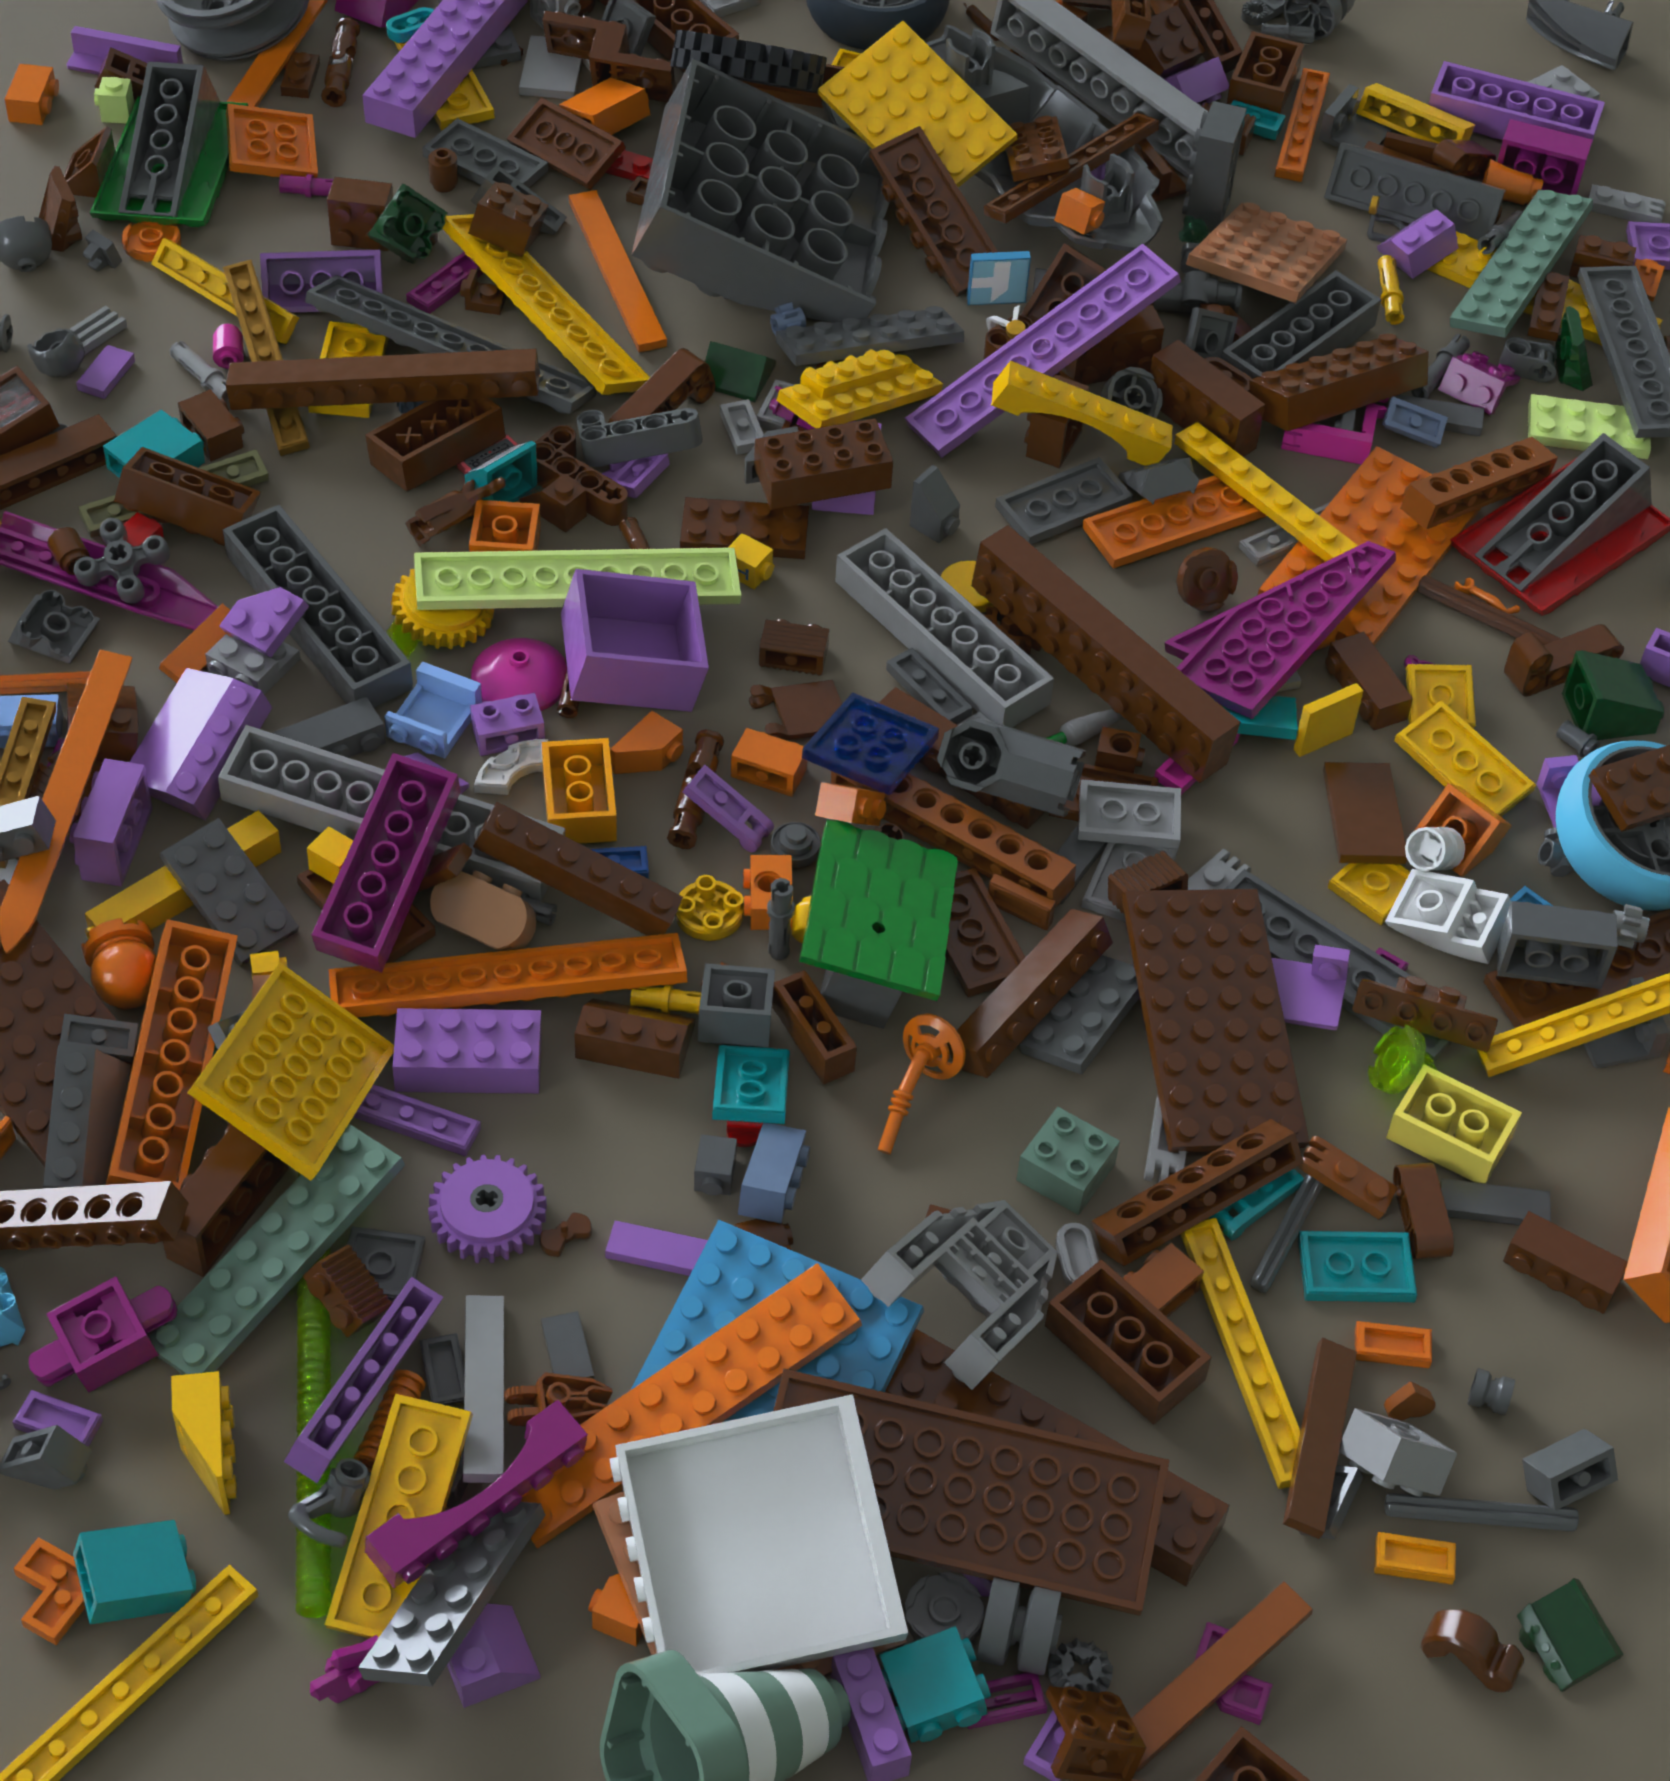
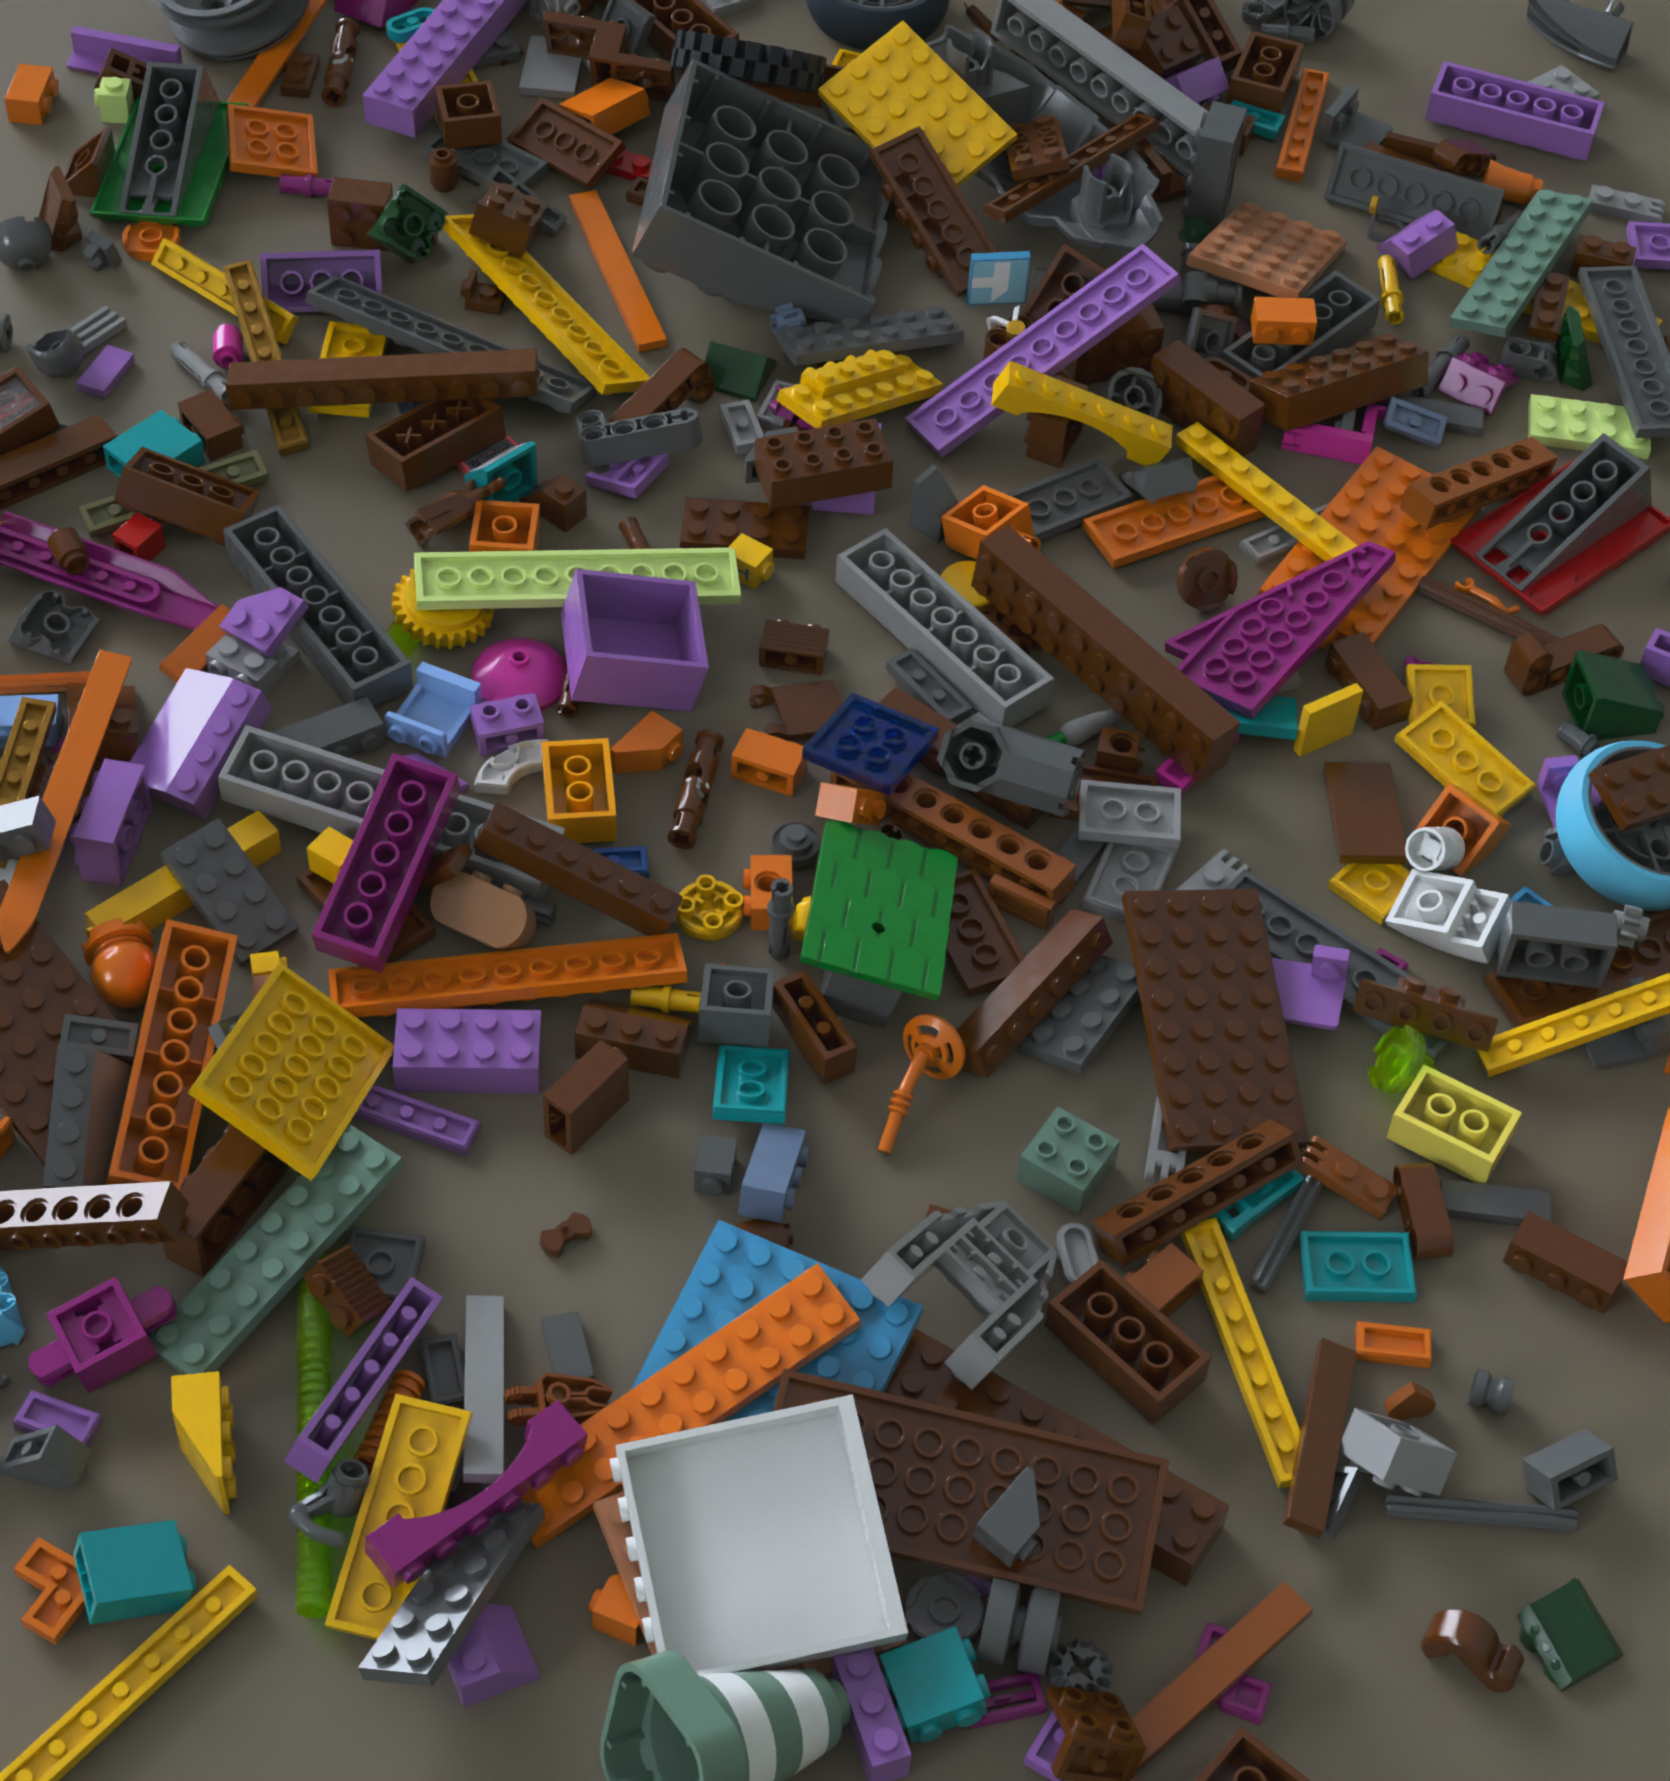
dark grey gear [74,518,170,604] -> none
magenta rock [310,1635,380,1703] -> none
magenta tile [406,252,484,314] -> none
medium lavender gear [428,1154,547,1263] -> none
reddish brown beam [534,425,628,526] -> none
medium lavender tile [605,1221,708,1276] -> none
medium lavender plate [682,765,774,852] -> none
red plate [727,1120,763,1148] -> none
orange brick [1054,188,1106,235] -> none
reddish brown brick [1108,851,1188,916] -> none
yellow brick [1356,83,1475,144] -> none
light orange tile [1374,1532,1456,1585] -> none
magenta brick [1497,119,1593,195] -> none
orange bracket [1634,259,1665,302] -> none
none -> reddish brown brick [435,80,502,149]
none -> reddish brown brick [543,1040,629,1155]
none -> orange brick [941,485,1041,560]
none -> dark grey slope [973,1466,1040,1568]
none -> orange brick [1250,297,1317,345]

